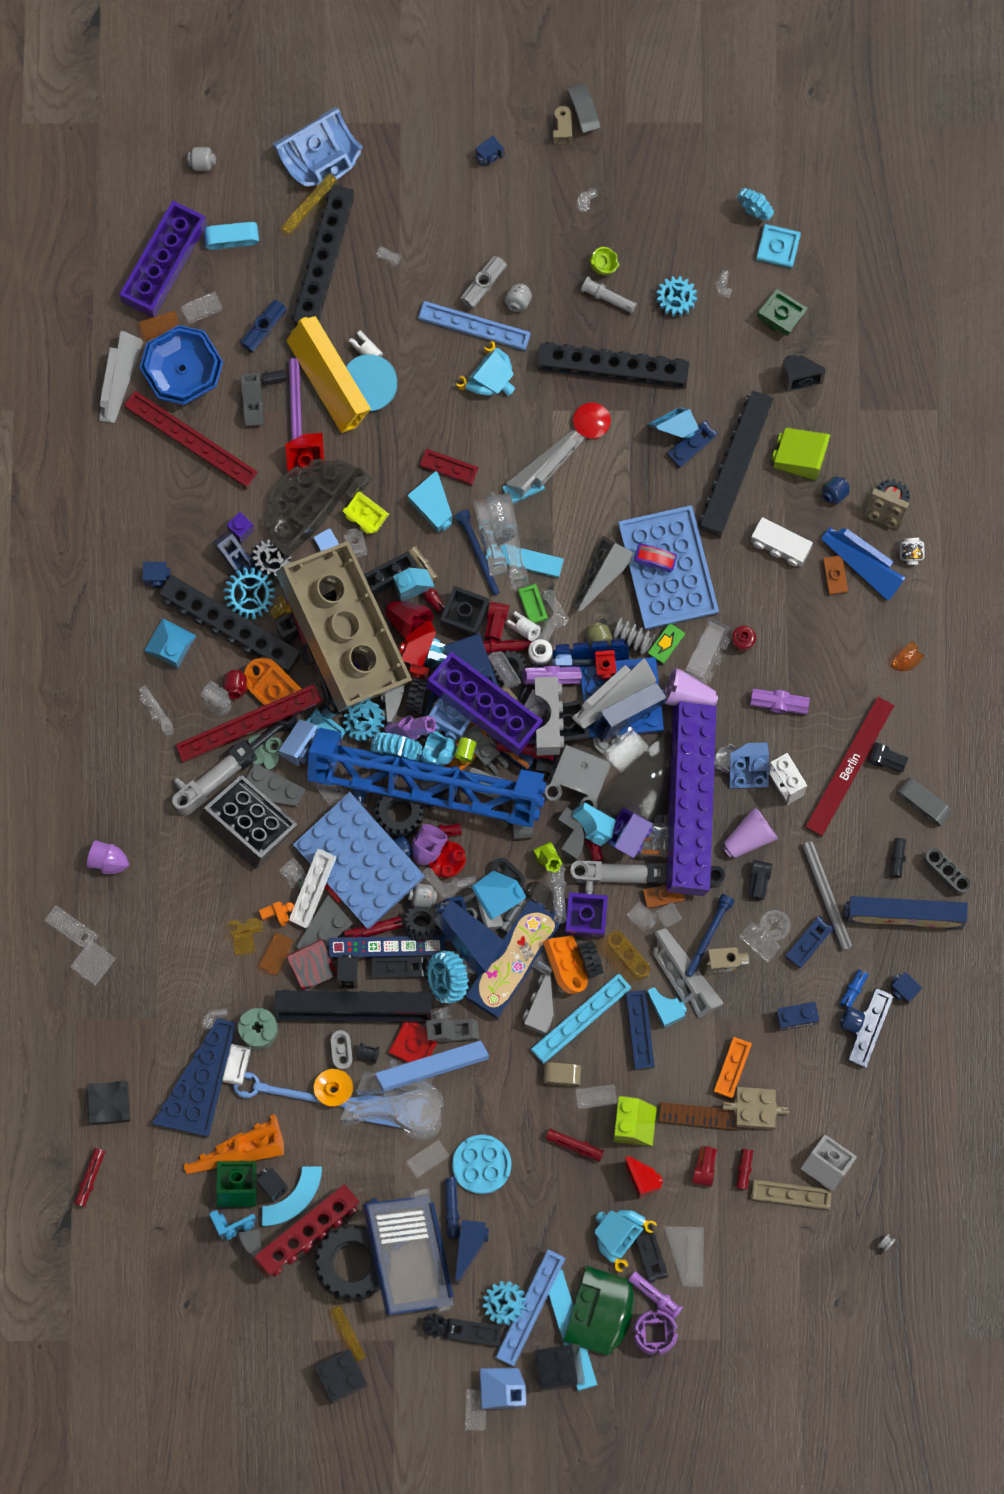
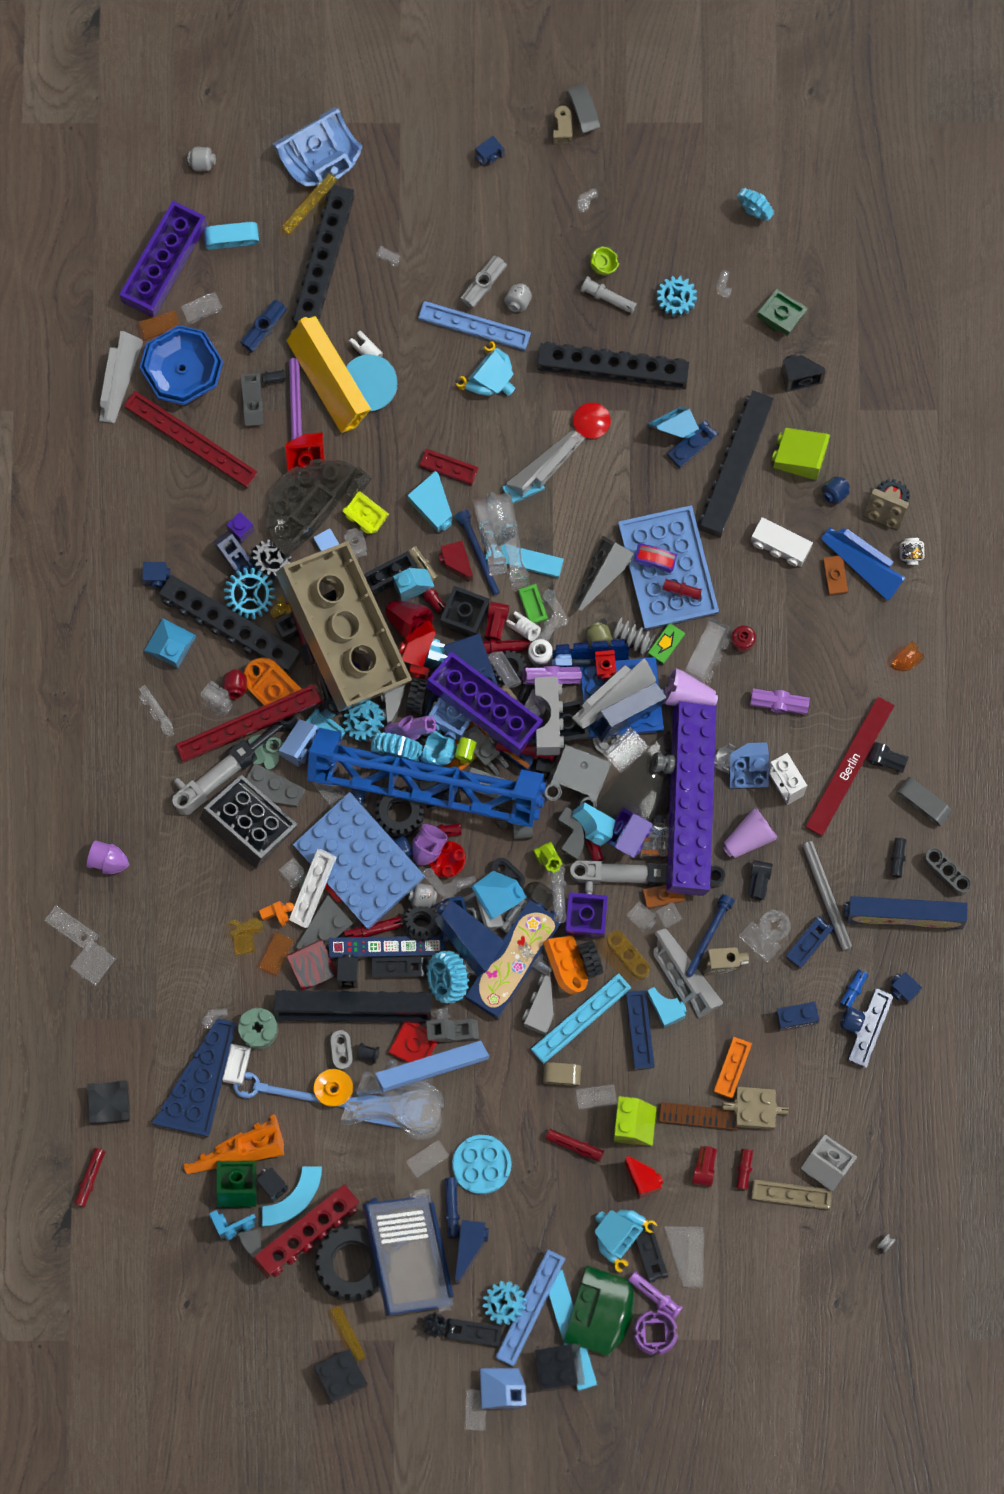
medium azure tile [756,224,801,269] -> none
none -> dark red slope [438,540,473,582]
none -> dark grey wheel [651,753,676,774]
none -> dark red pin [662,578,702,601]

